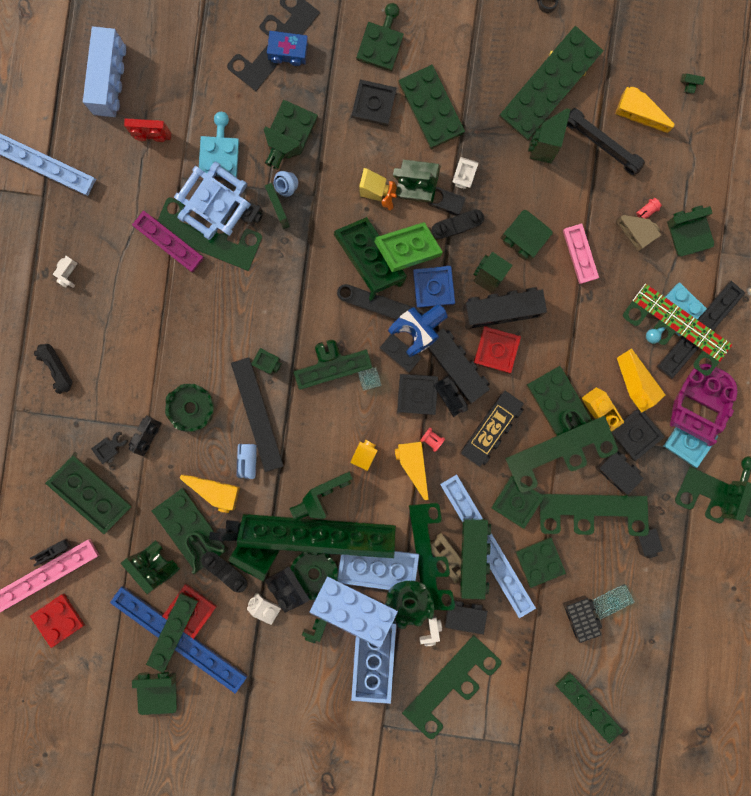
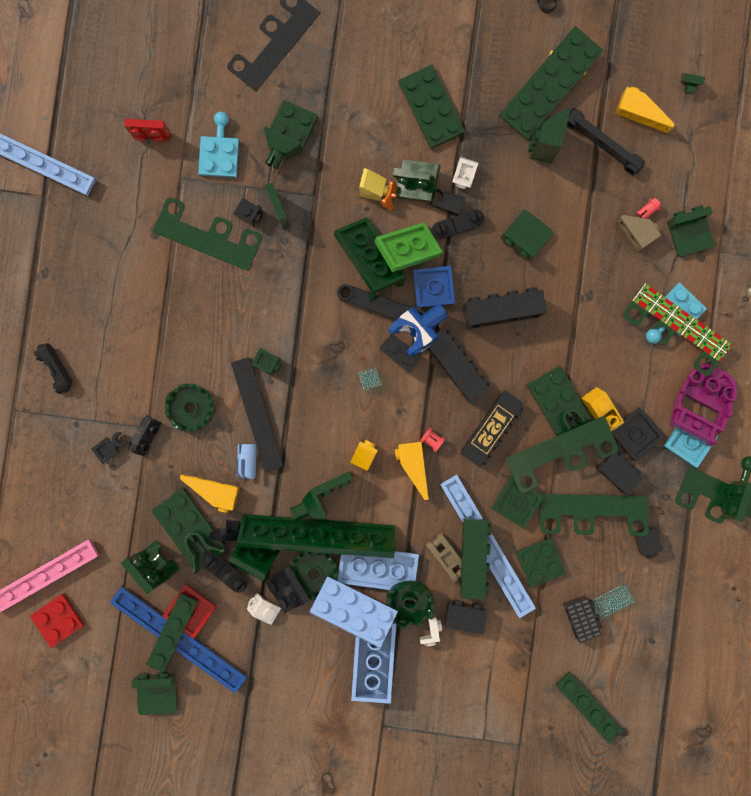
black piece [30,539,71,566] -> none
dark green plate [45,452,131,534] -> none
white bracket [53,256,78,288] -> none
light blue brick [83,26,126,117] -> none
magenta plate [132,210,204,273] -> none
light blue brick [174,161,251,240] -> none
blue brick [267,31,308,66] -> none
light blue cone [274,171,298,197] -> none
dark green plate [293,340,372,390] -> none
dark green bracket [302,618,327,643] -> none
black plate [351,79,397,126] -> none
dark green plate [356,3,404,72] -> none
black plate [397,374,438,415] -> none
dark green piece [402,635,501,739] -> none
dark green piece [409,503,455,610] -> none
black hinge [434,375,468,417] -> none
dark green brick [473,252,513,294] -> none
red plate [474,326,521,374] -> none
bright pink plate [563,224,599,284] -> none
yellow slope [617,348,665,413] -> none
black tile [656,281,745,379] -> none

